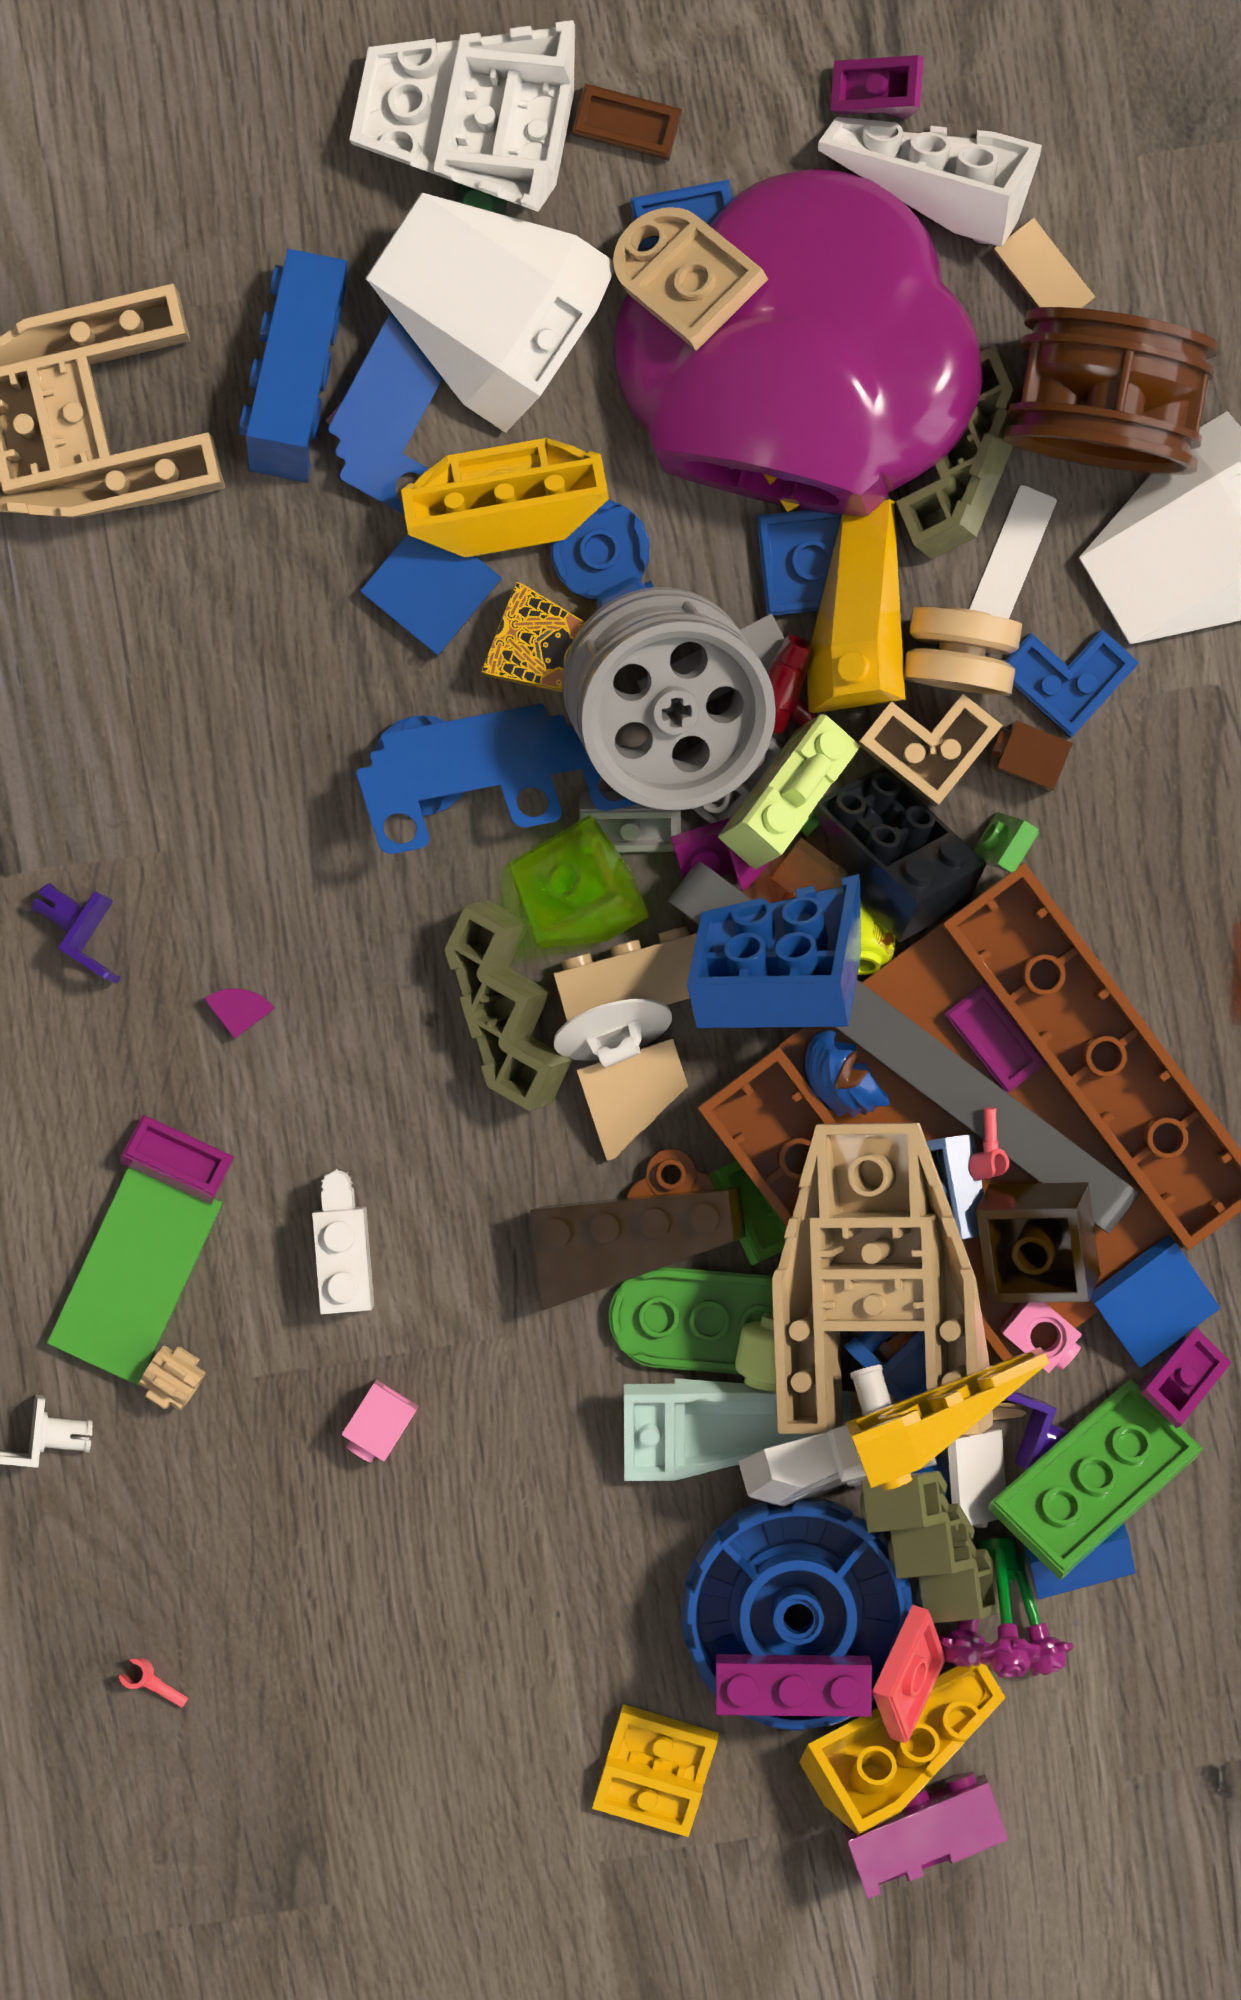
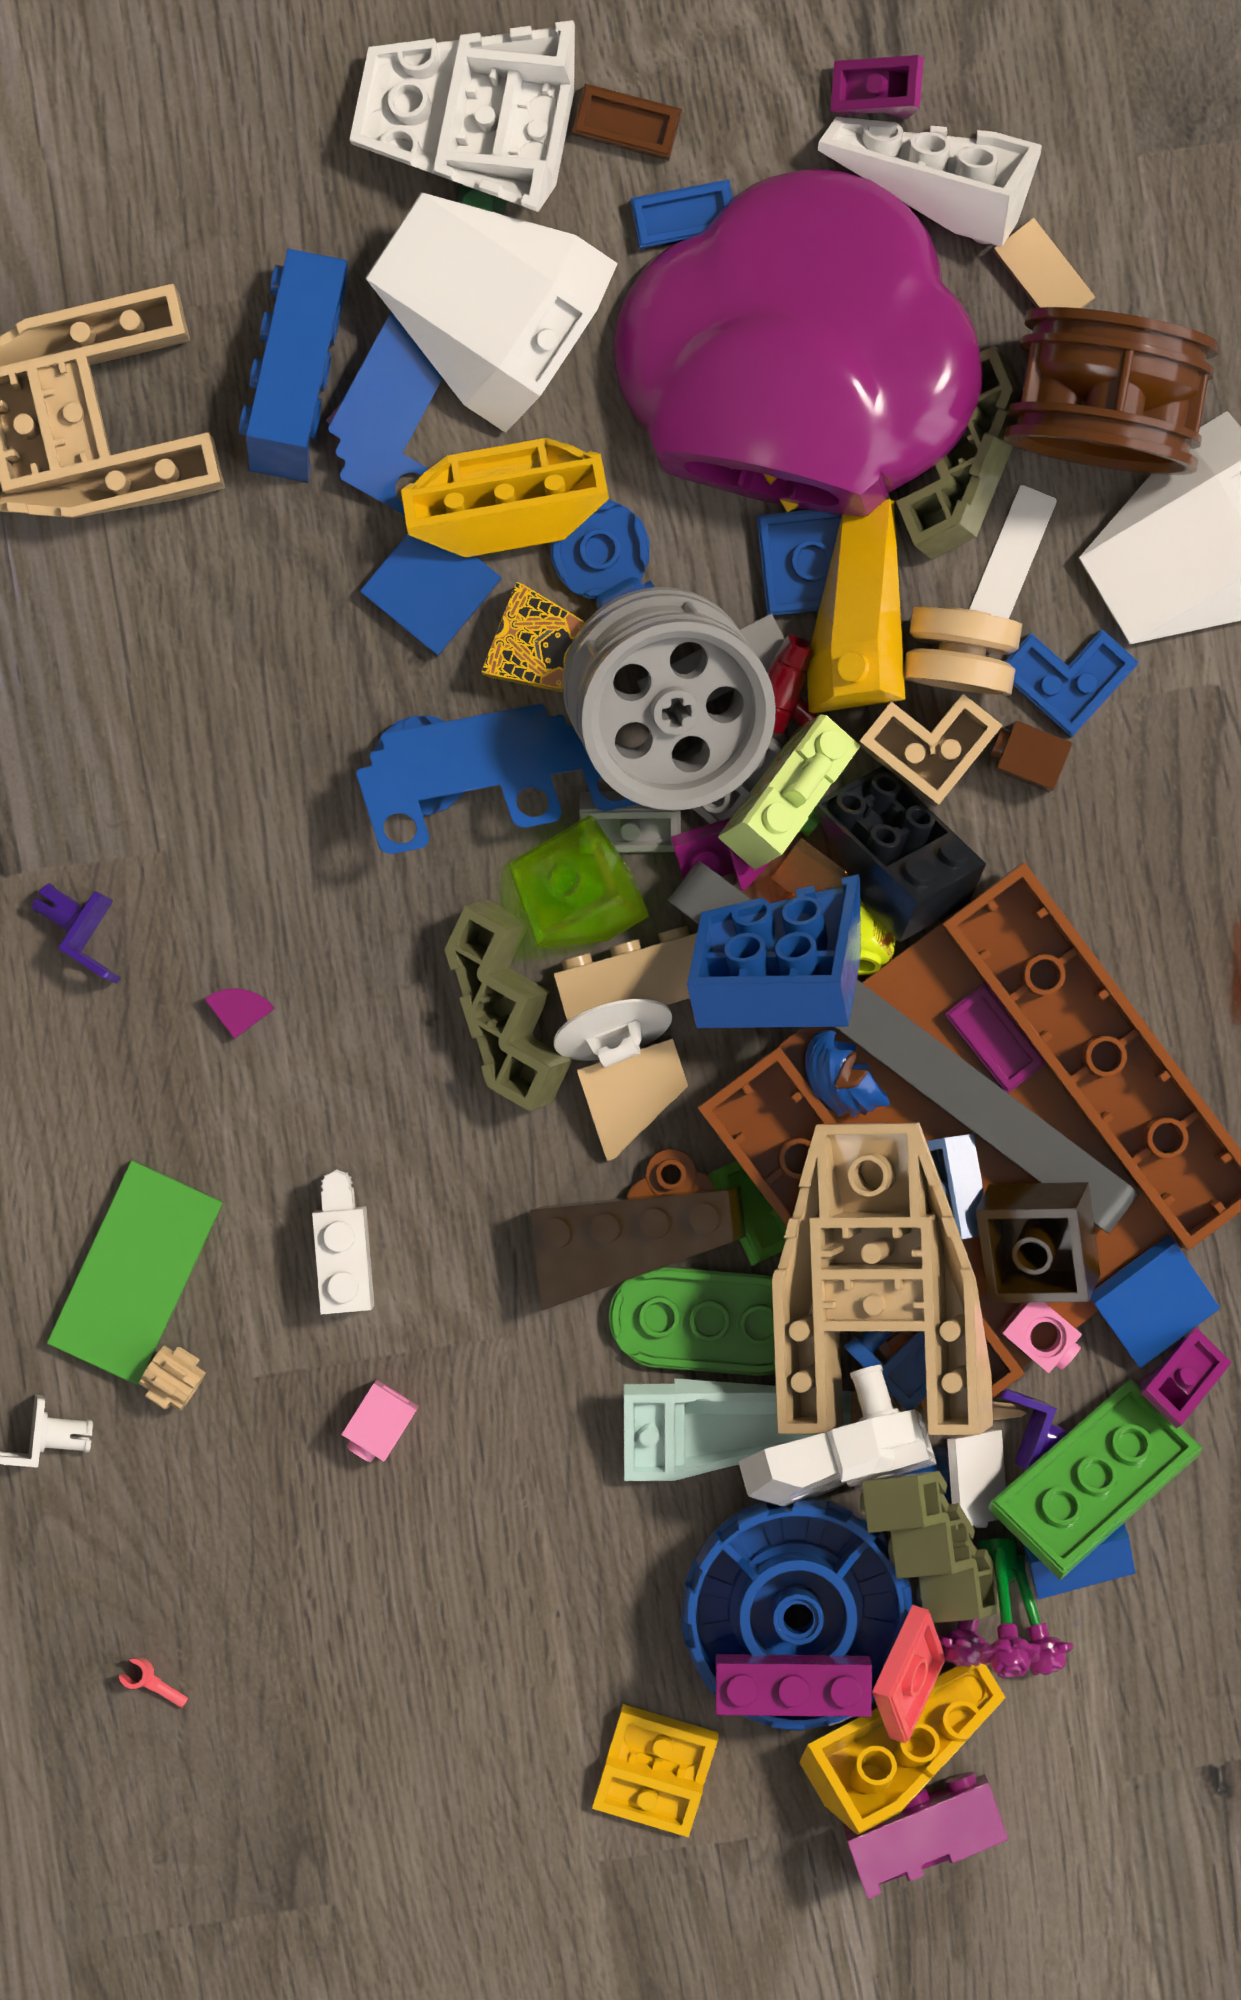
magenta tile [120,1115,234,1205] -> none
tan tile [613,207,768,351] -> none
yellowish green head [735,1313,776,1392] -> none
yellow wedge [846,1347,1049,1491] -> none
coral hand [969,1107,1010,1181] -> none
bright green plate [973,812,1039,873] -> none

